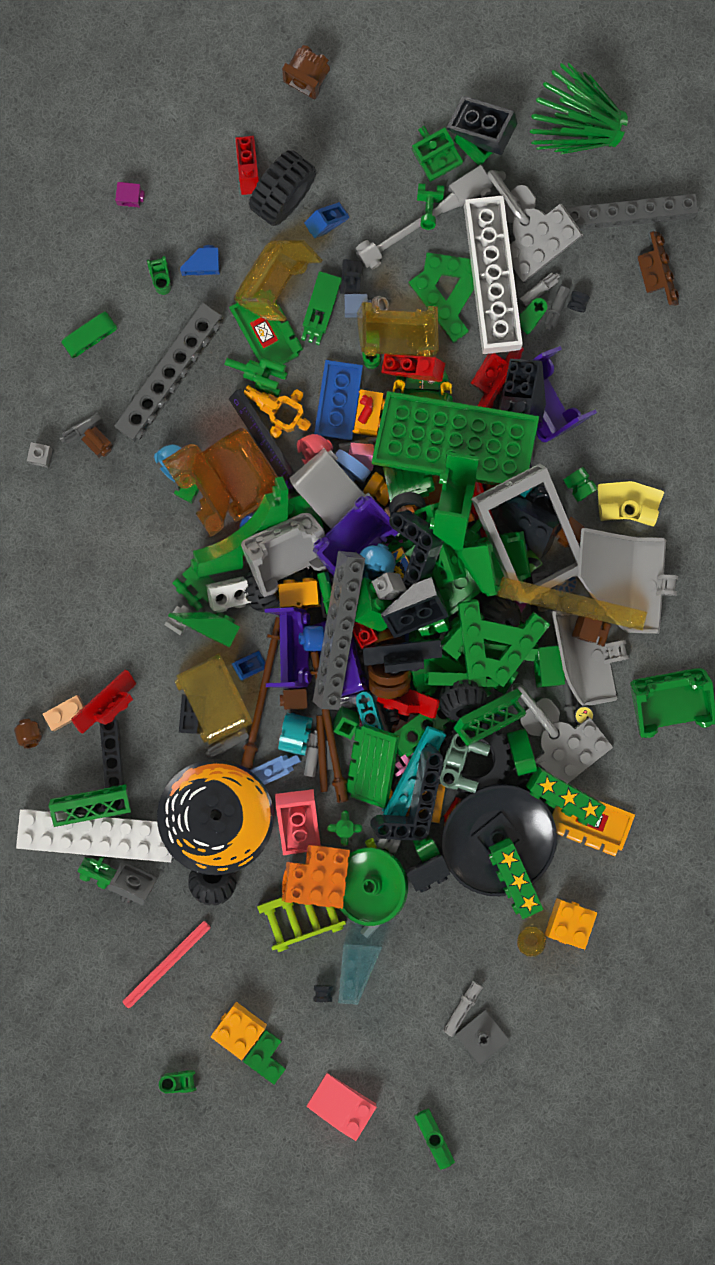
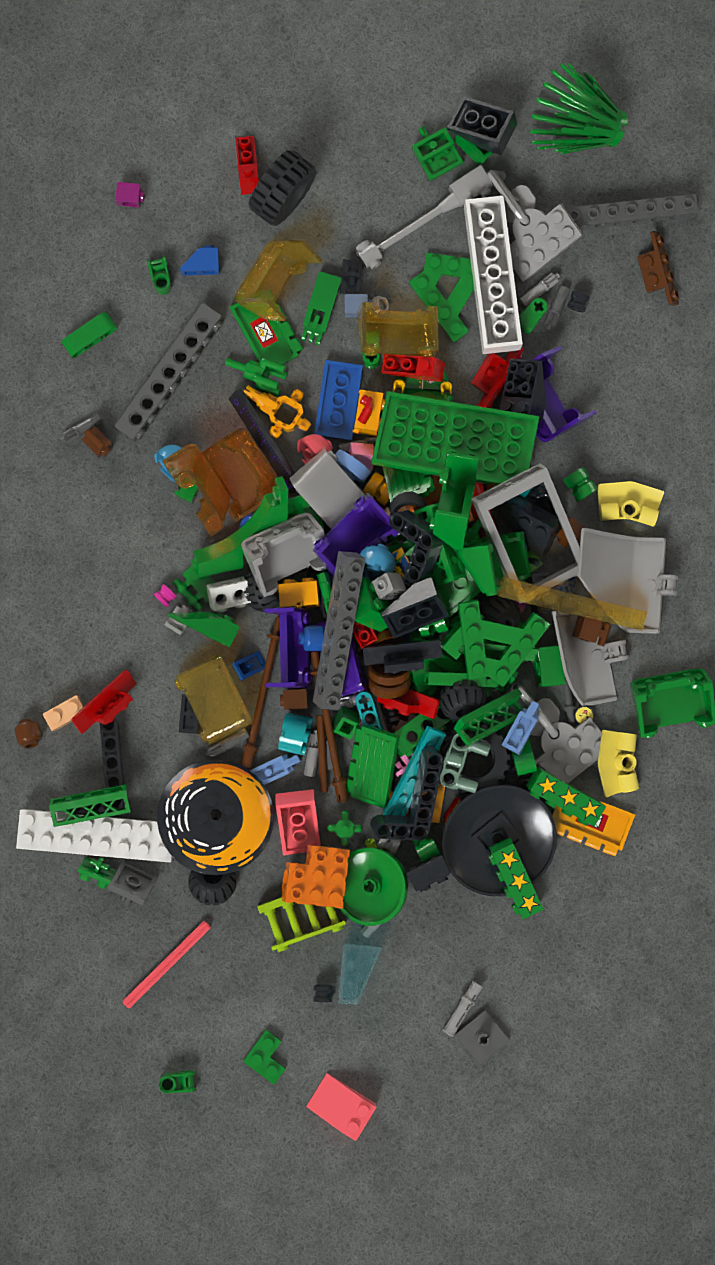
light grey brick [27,442,53,468] -> none
light orange brick [211,1002,267,1060] -> none
reddish brown piece [282,45,330,100] -> none
blue slope [304,202,350,238] -> none
green piece [414,1108,455,1170] -> none
green bar [417,183,444,230] -> none
clear yellow hair [517,927,546,957] -> none
light orange brick [544,898,597,950] -> none
none -> dark pink wheel [153,584,177,608]
none -> medium blue hinge [502,701,540,755]
none -> light yellow panel [598,730,640,797]

